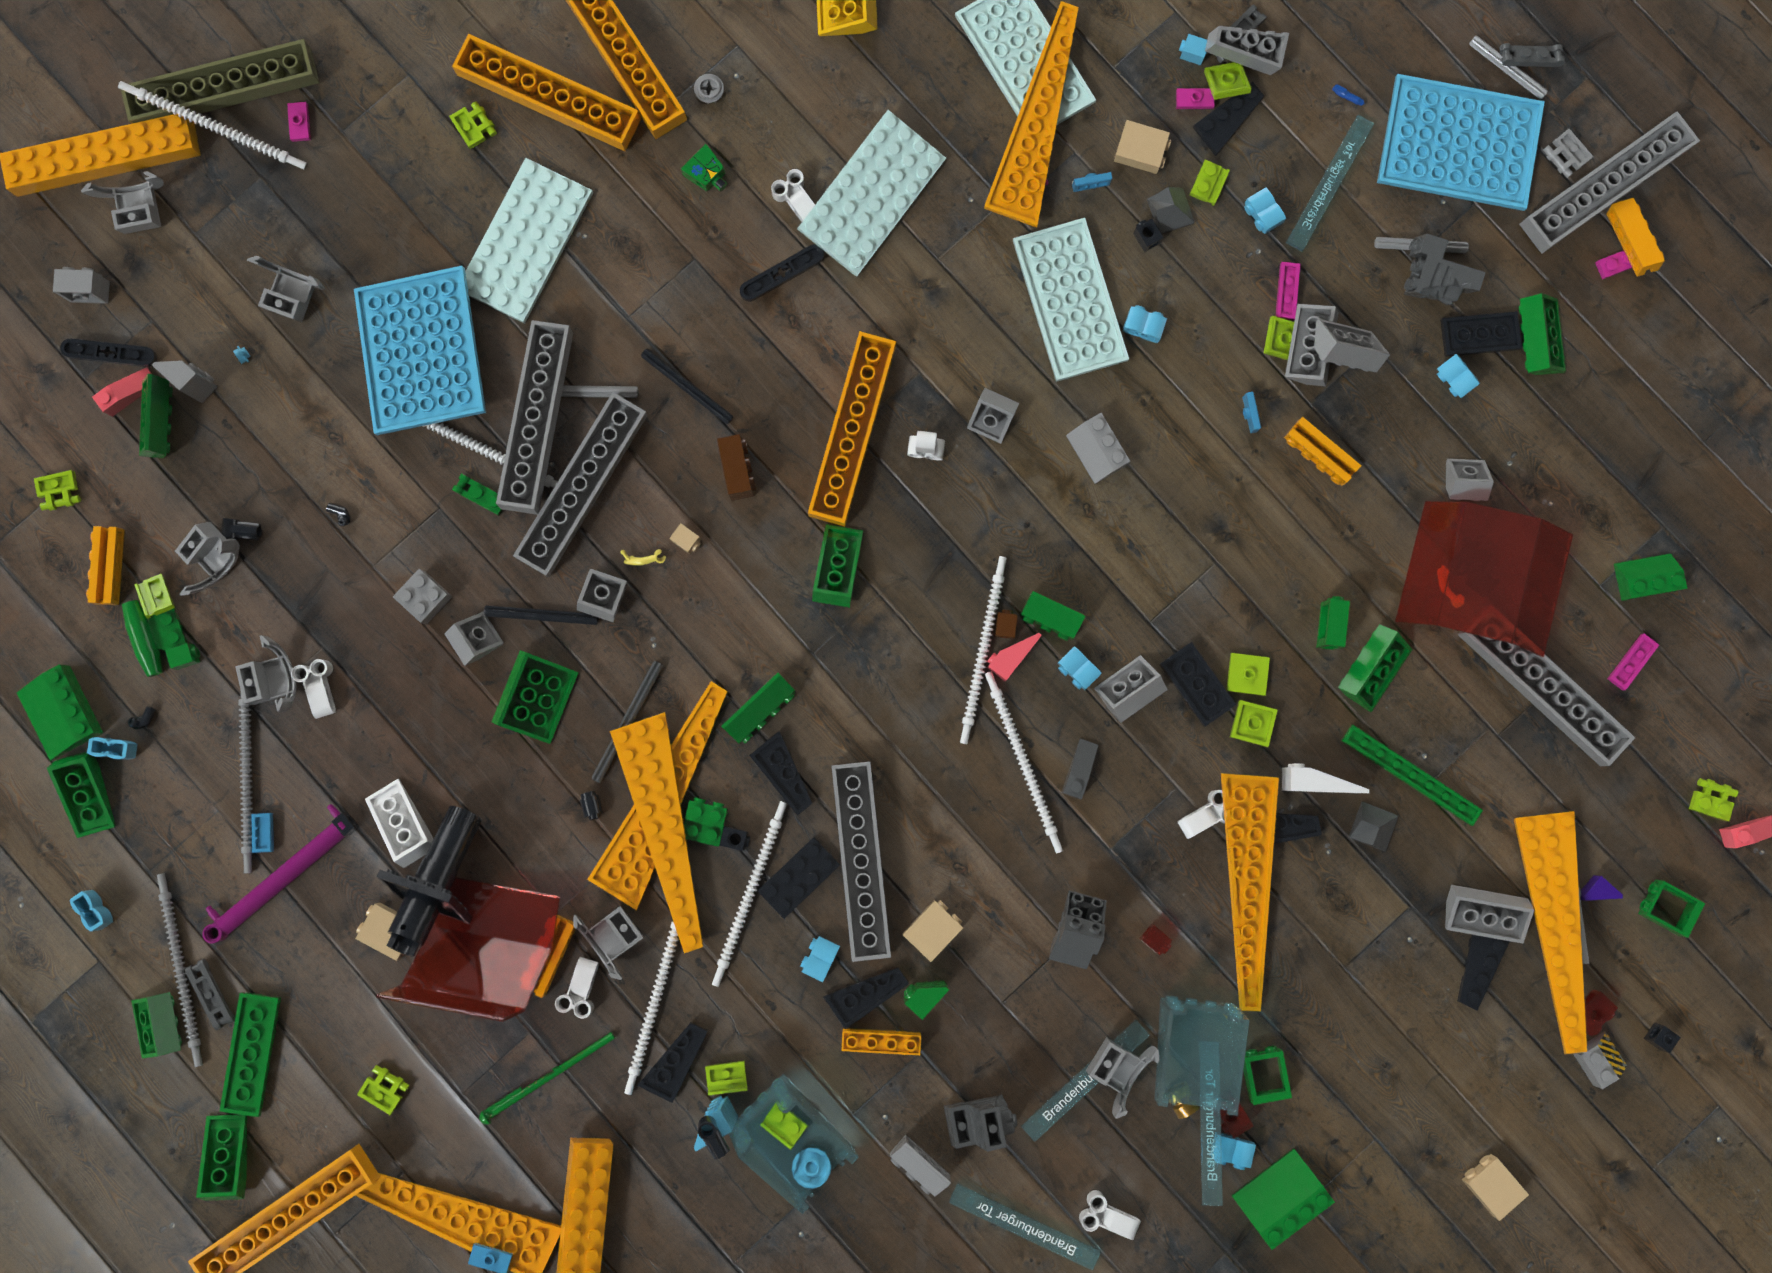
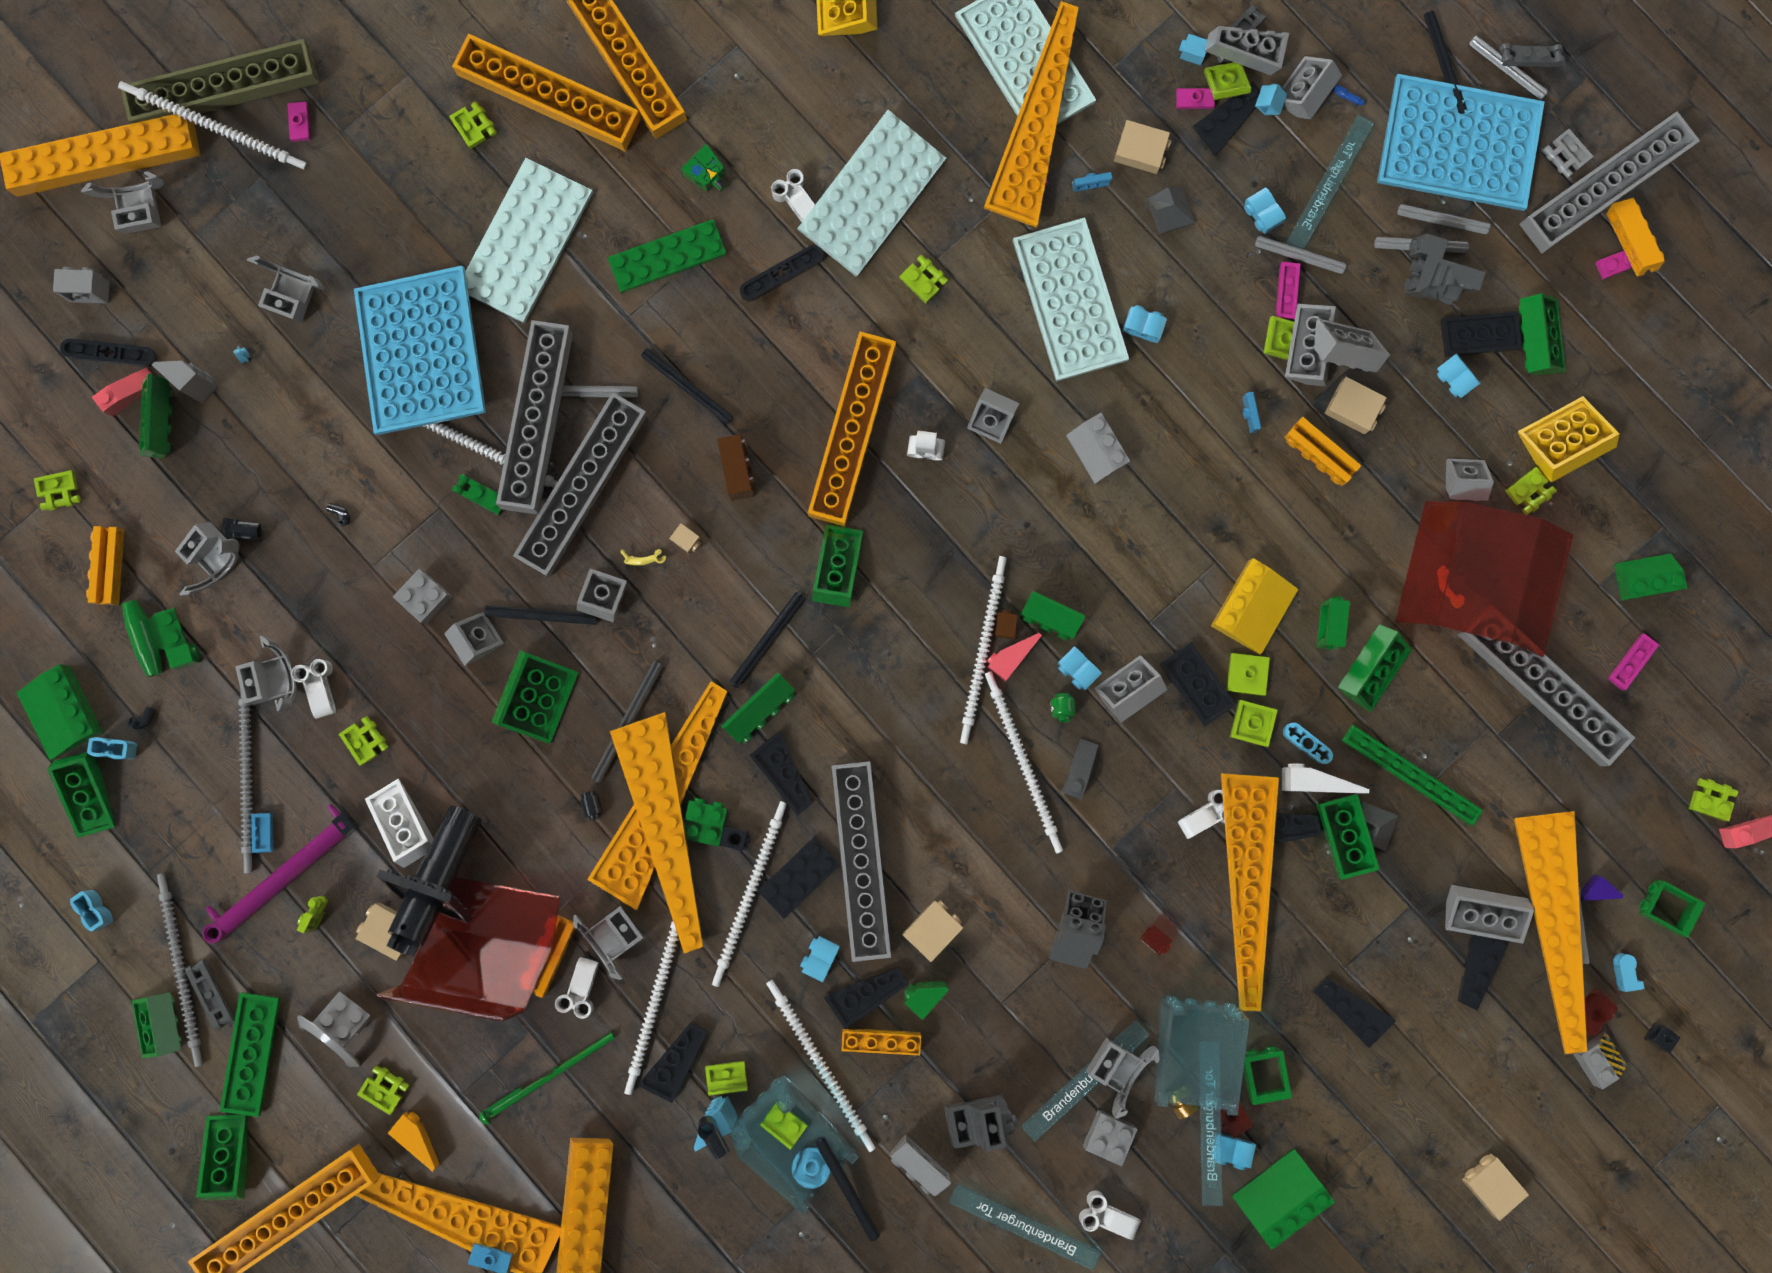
lime plate [134,574,175,619] -> none
light grey gear [694,74,724,104] -> none
black brick [1133,219,1163,253] -> none
lime plate [1189,160,1230,206] -> none
none -> lime plate [297,896,328,933]
none -> light grey piece [297,991,371,1067]
none -> lime plate [339,716,389,766]
none -> light orange slope [388,1111,440,1172]
none -> green plate [607,219,727,294]
none -> black axle [729,592,805,688]
none -> white hose [766,979,876,1152]
none -> black axle [815,1136,880,1242]
none -> lime plate [899,254,949,304]
none -> green head [1050,693,1077,723]
none -> light grey brick [1083,1109,1137,1166]
none -> yellow slope [1211,558,1298,655]
none -> medium azure brick [1255,84,1287,115]
none -> light grey axle [1255,236,1346,274]
none -> light grey slope [1282,56,1342,120]
none -> medium azure beam [1283,723,1333,764]
none -> black wing [1312,977,1396,1048]
none -> green slope [1316,794,1380,880]
none -> tan brick [1324,377,1387,434]
none -> light grey axle [1397,204,1491,234]
none -> black axle [1424,11,1468,114]
none -> lime plate [1505,467,1557,515]
none -> yellow slope [1518,396,1620,482]
none -> medium azure leg [1613,953,1645,992]

